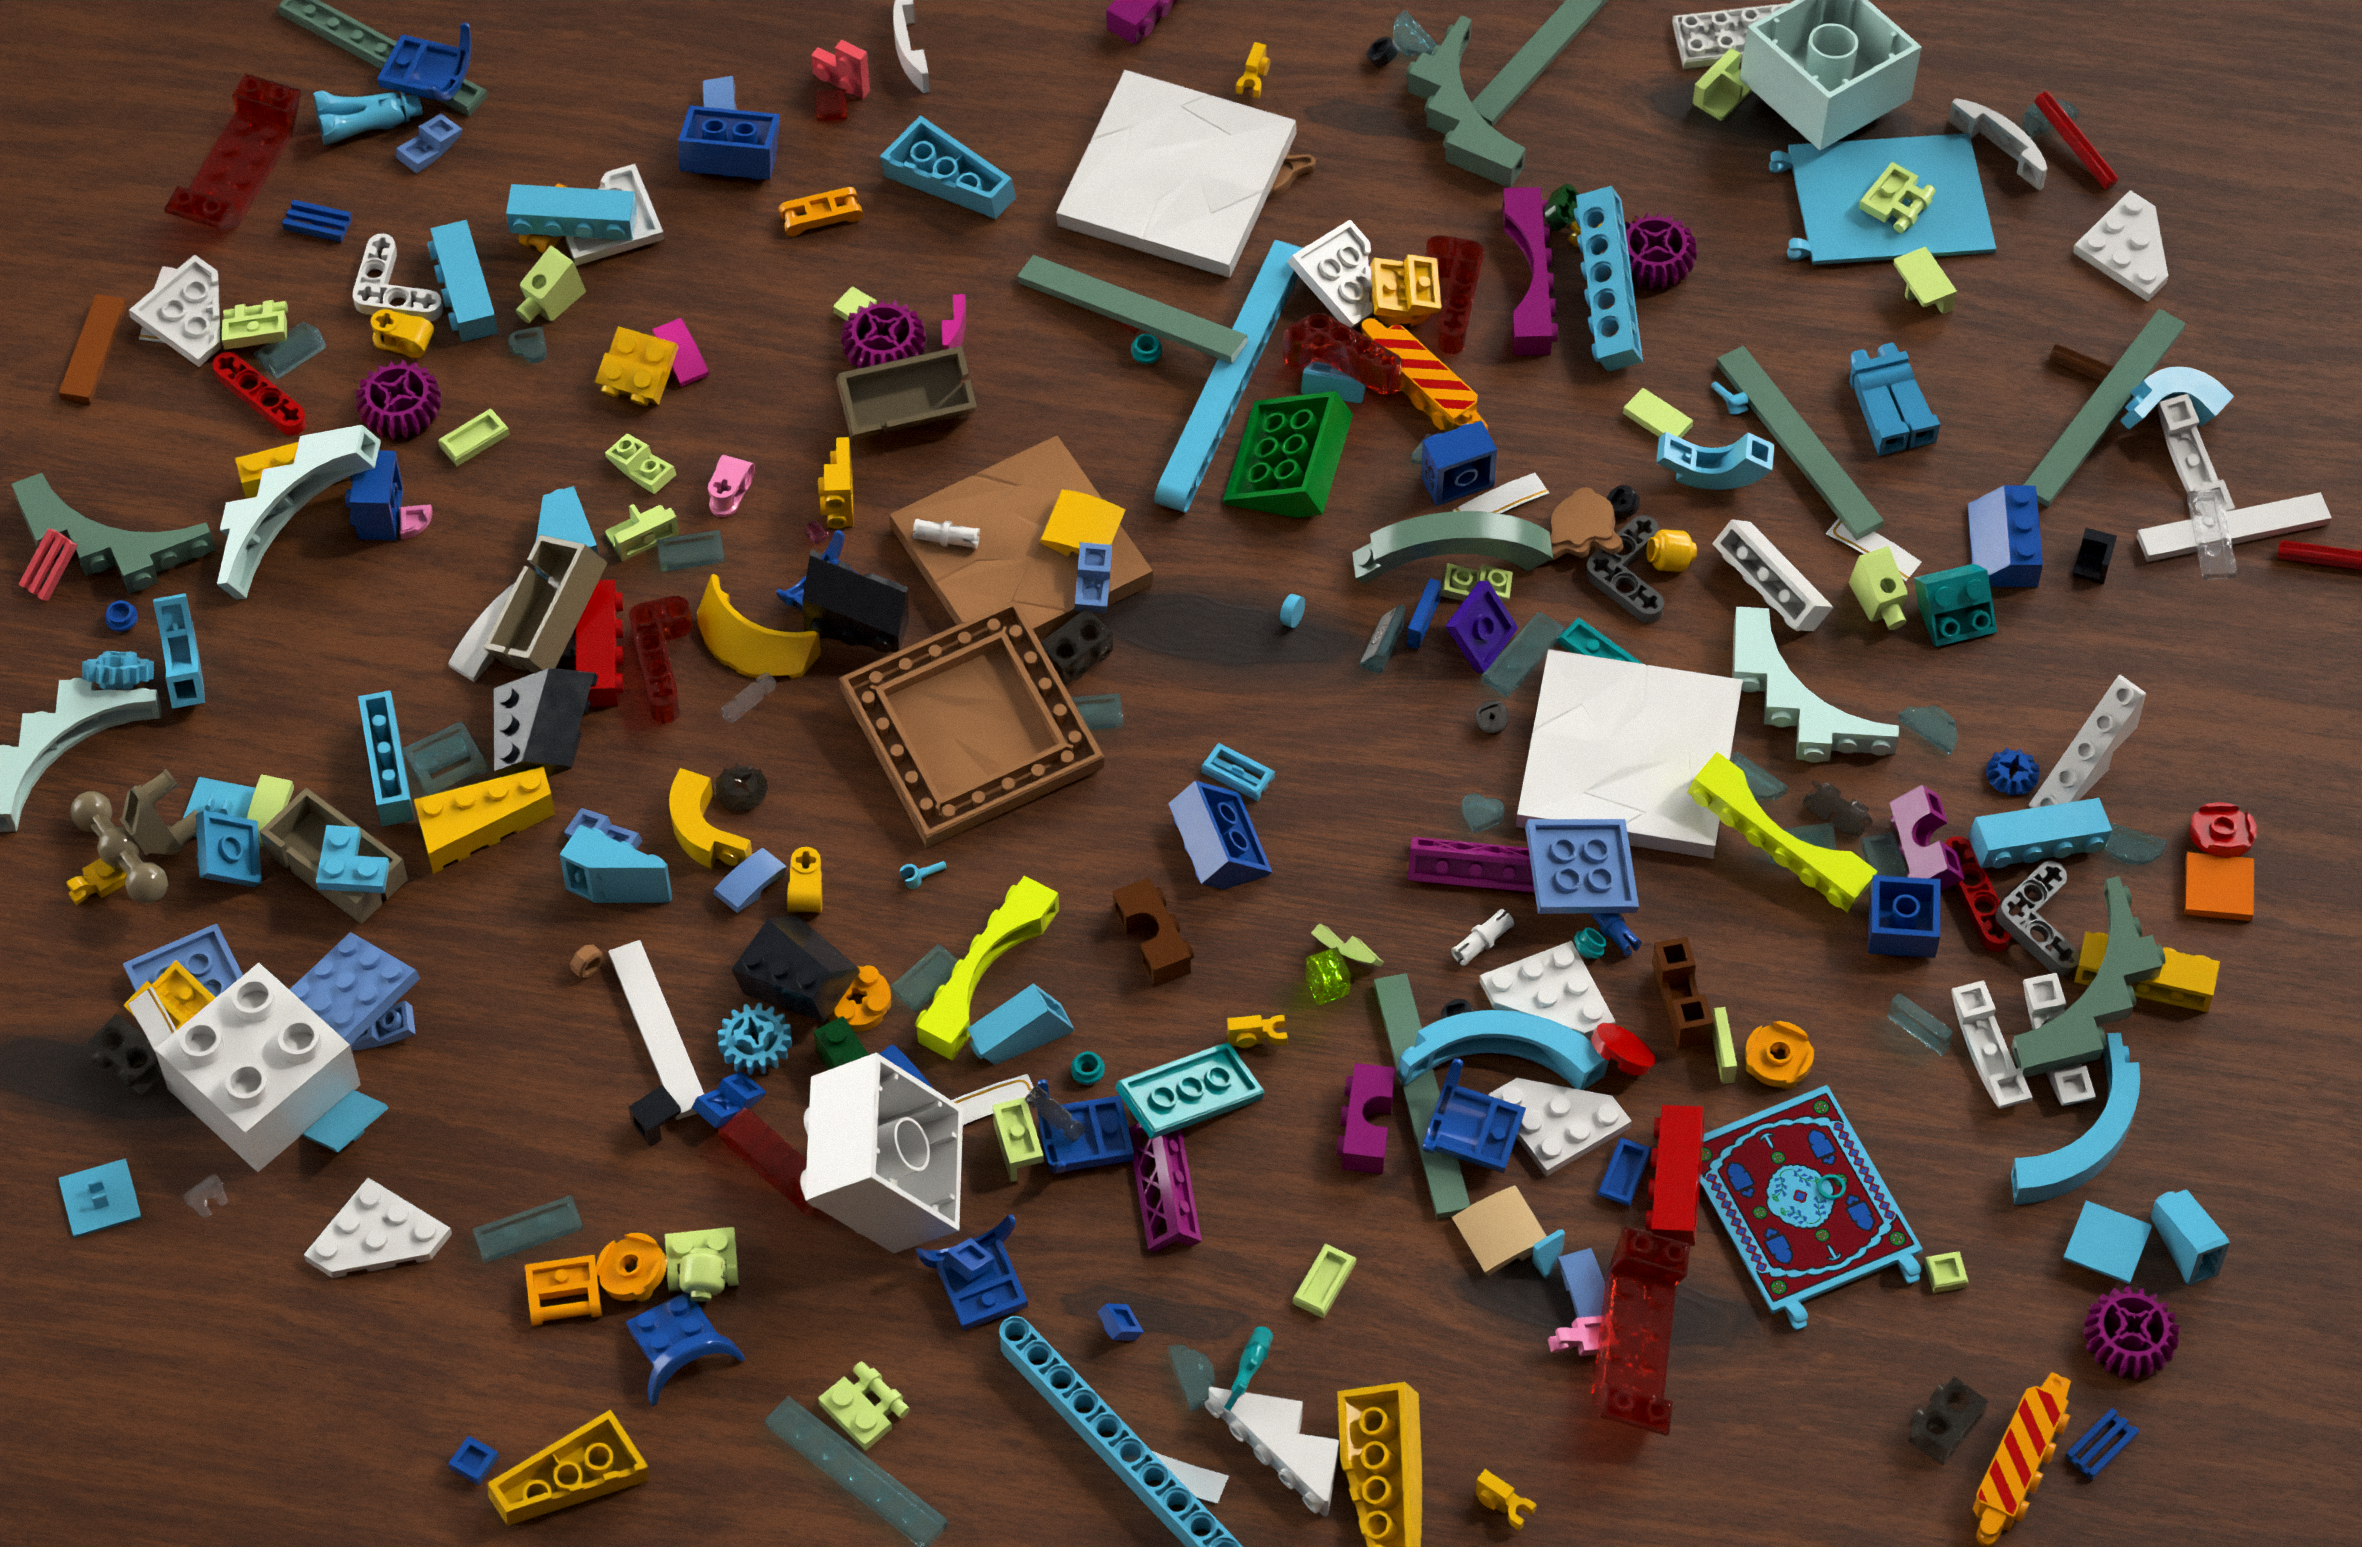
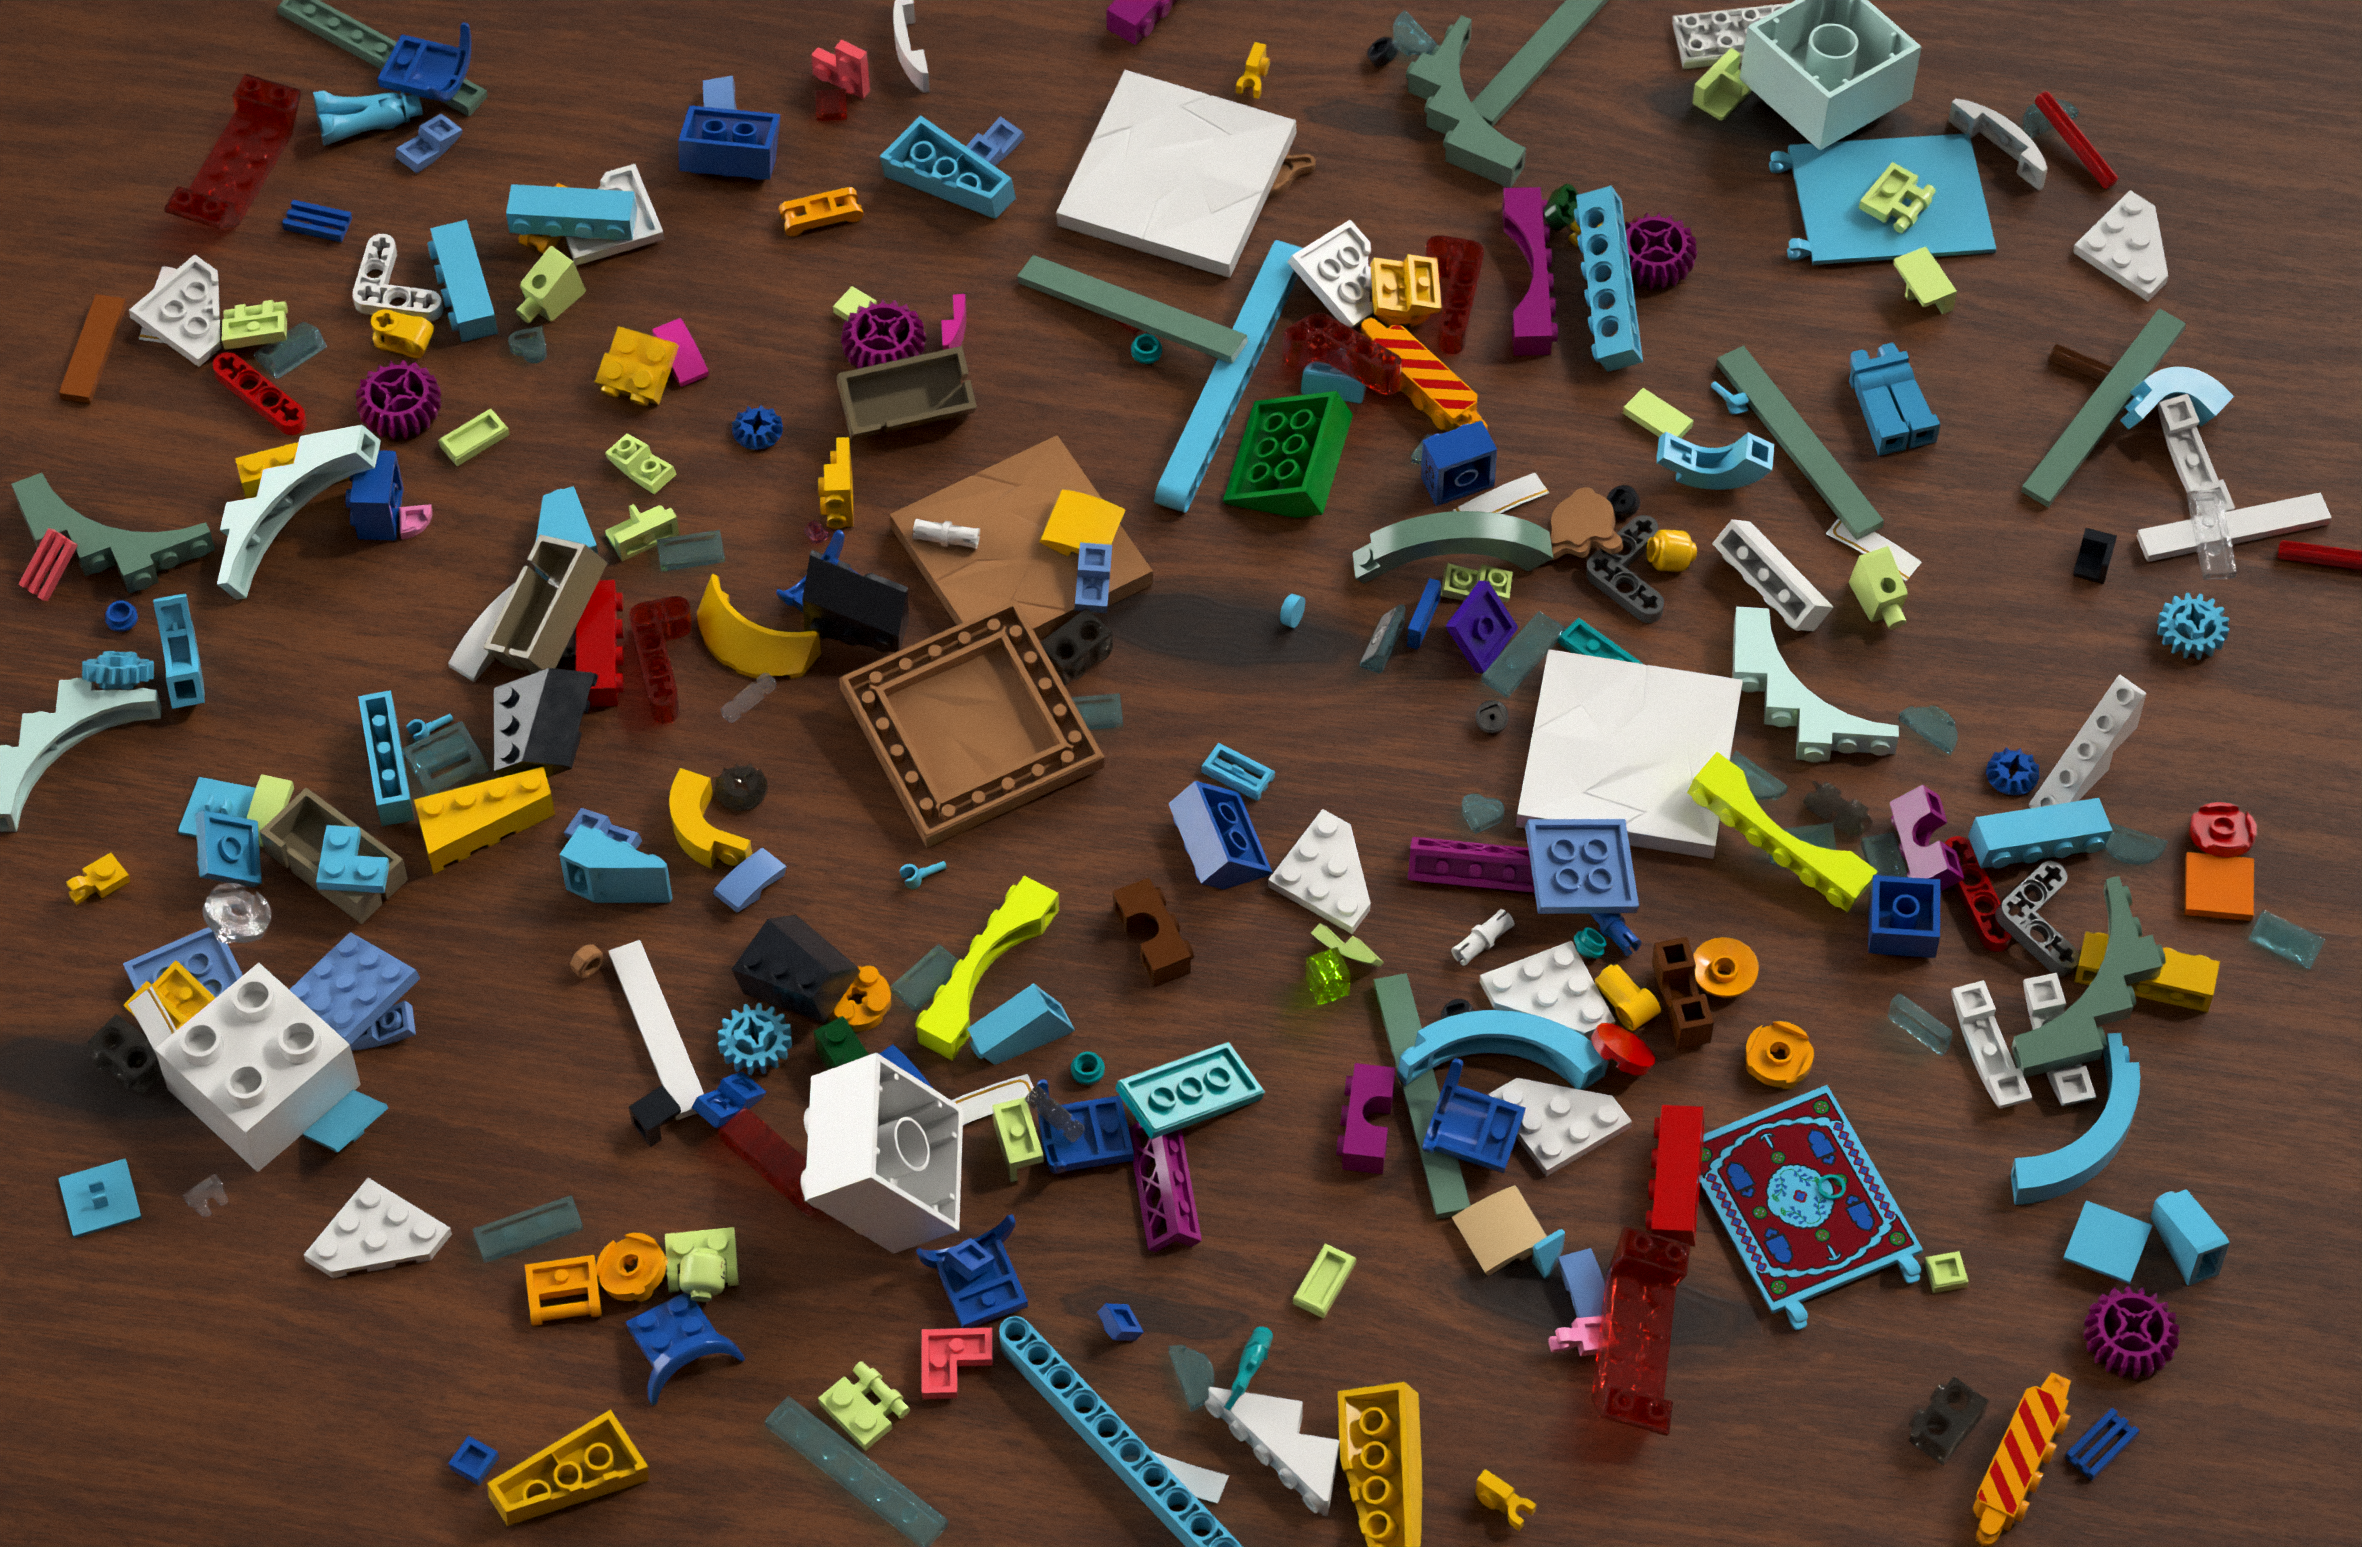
dark tan connector [70,769,198,904] -> none
bright pink piece [708,455,755,517] -> none
yellow piece [787,847,822,913] -> none
yellow plate [1227,1015,1288,1048] -> none
blue tile [1597,1137,1652,1207] -> none
yellowish green tile [1711,1007,1737,1084] -> none
teal slope [1914,563,1997,647] -> none
blue slope [1967,485,2043,587] -> none
none -> clear plate [202,883,272,944]
none -> medium azure hand [407,714,453,744]
none -> blue gear [732,405,783,450]
none -> coral plate [922,1328,993,1399]
none -> medium blue slope [966,116,1025,166]
none -> white plate [1268,809,1371,934]
none -> yellow piece [1595,964,1661,1032]
none -> light orange dish [1693,937,1759,998]
none -> medium azure gear [2157,593,2229,660]
none -> clear light blue slope [2248,910,2326,969]

